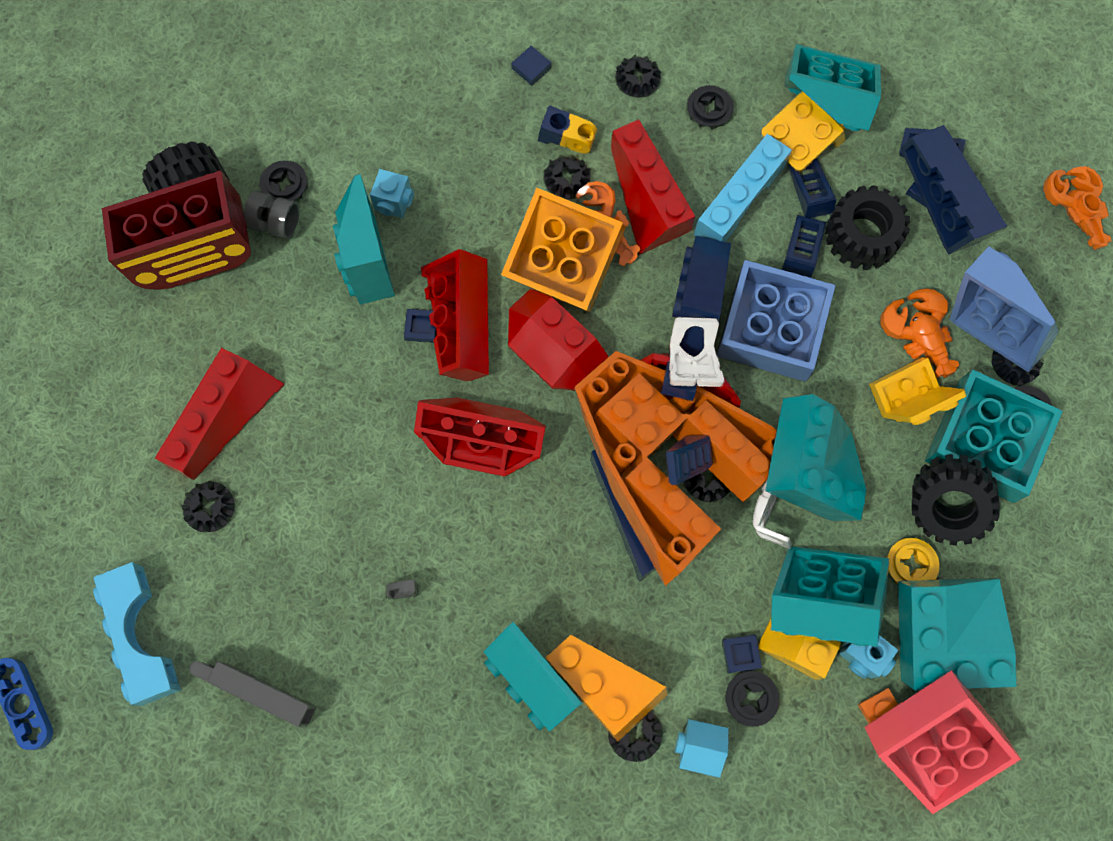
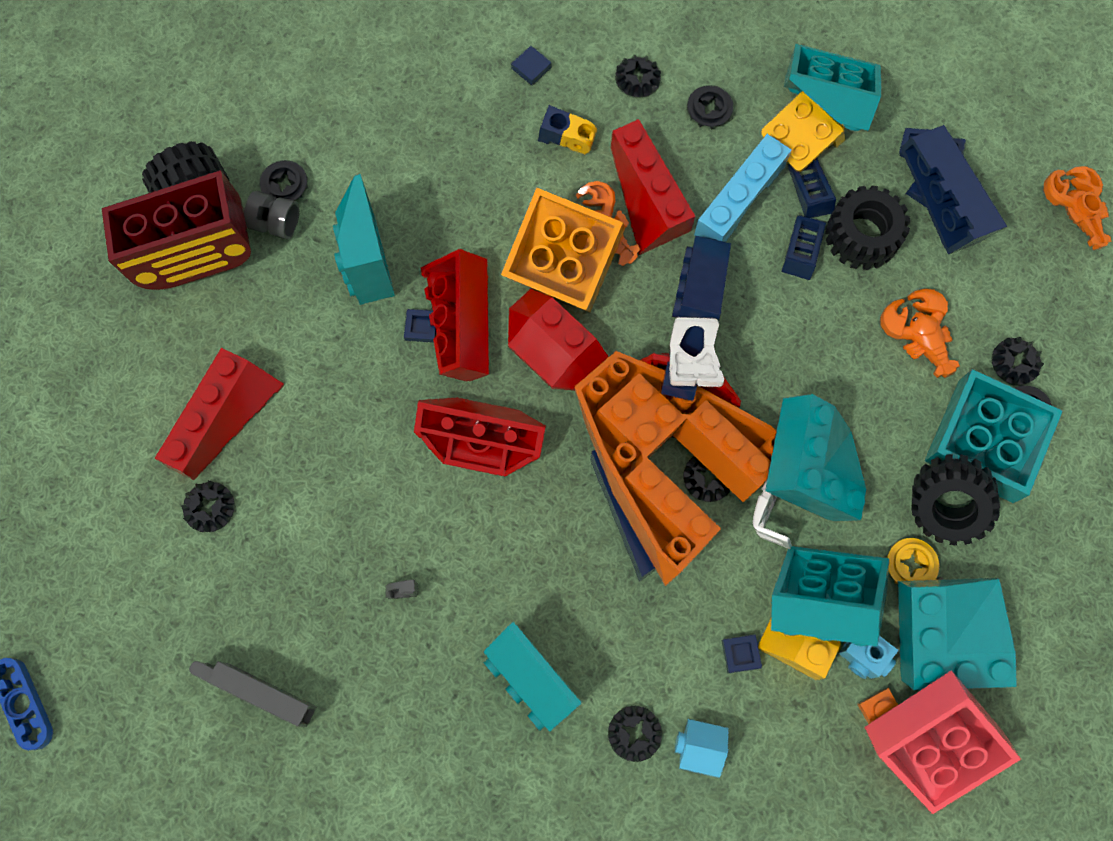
medium azure arch [93,562,181,706] -> none
medium azure brick [370,169,414,218] -> none
black gear [544,154,591,199] -> none
light orange wedge [546,635,668,742] -> none
dark blue slope [666,435,713,485] -> none
medium blue slope [716,260,835,382] -> none
black gear [724,671,780,726] -> none
yellow bracket [869,357,966,425] -> none
medium blue slope [949,246,1059,372] -> none

